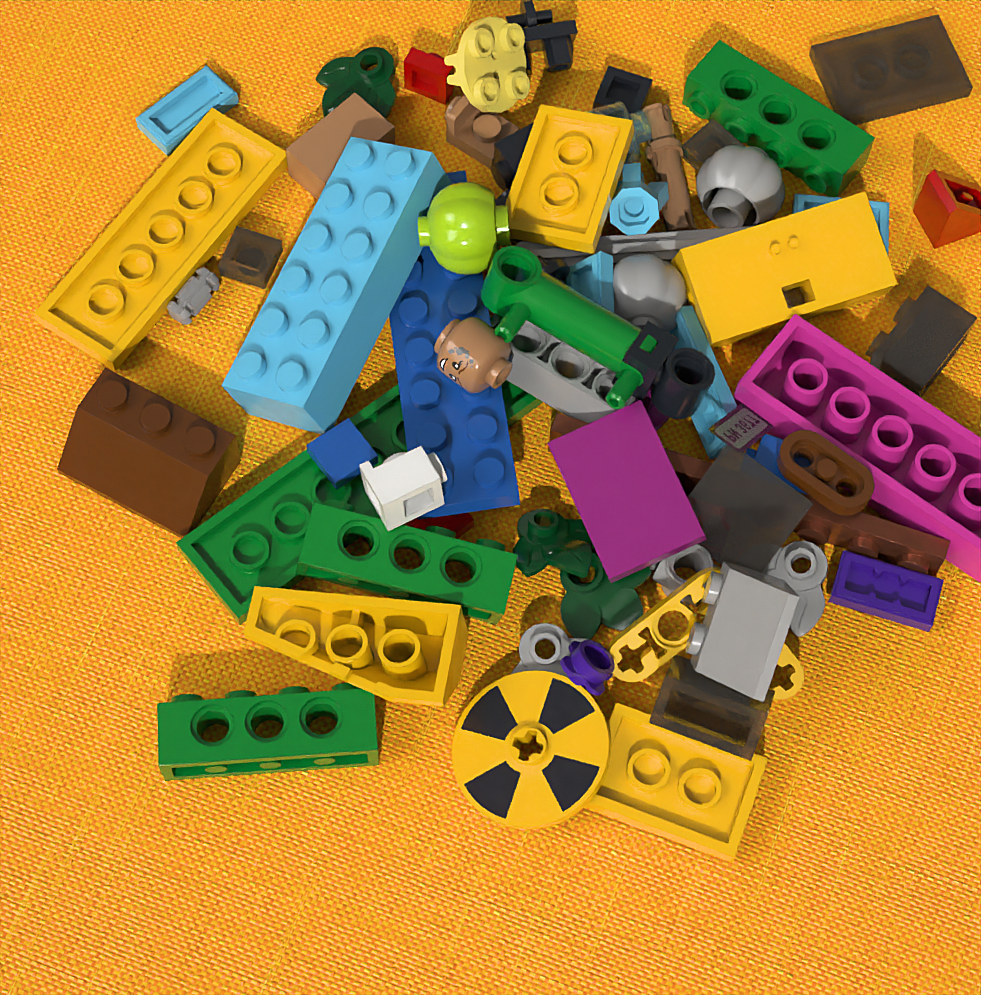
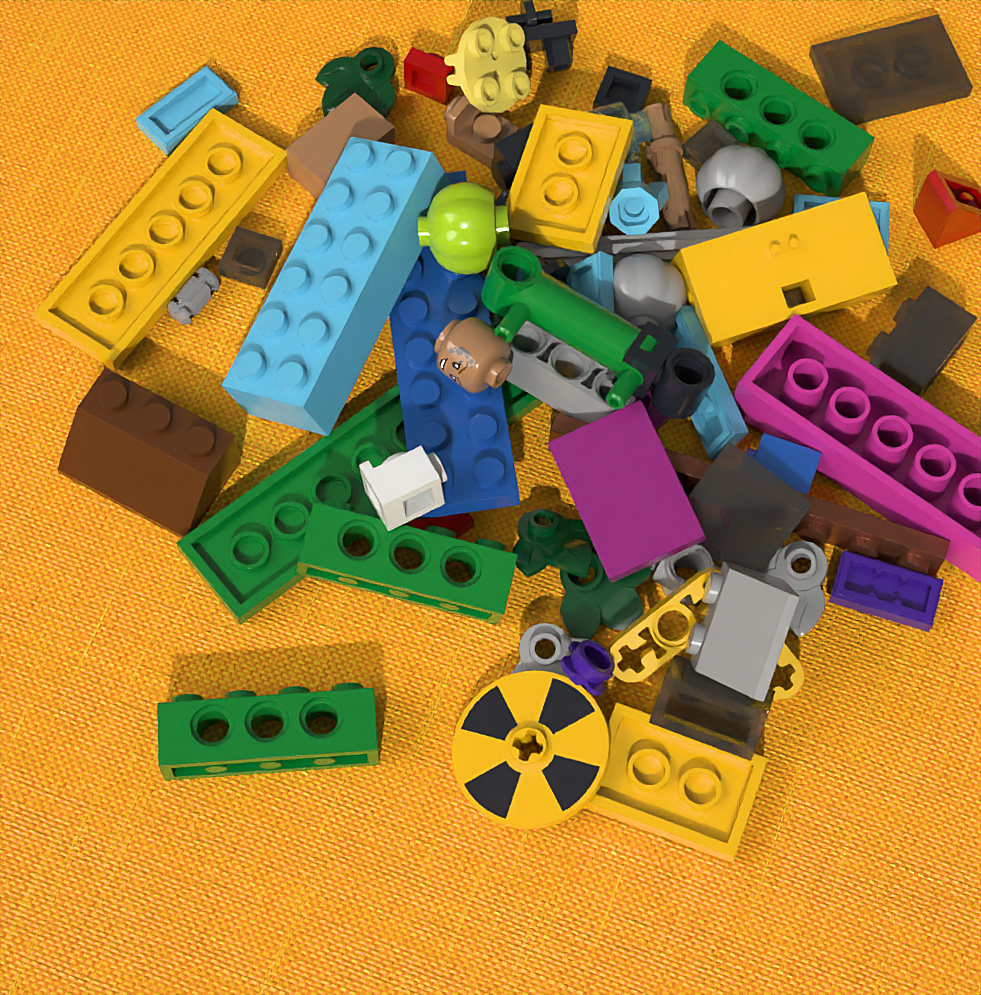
yellow wedge [243,586,469,707] -> none
blue tile [306,418,378,490] -> none
sticker [708,404,773,454] -> none
reddish brown plate [777,430,875,515] -> none

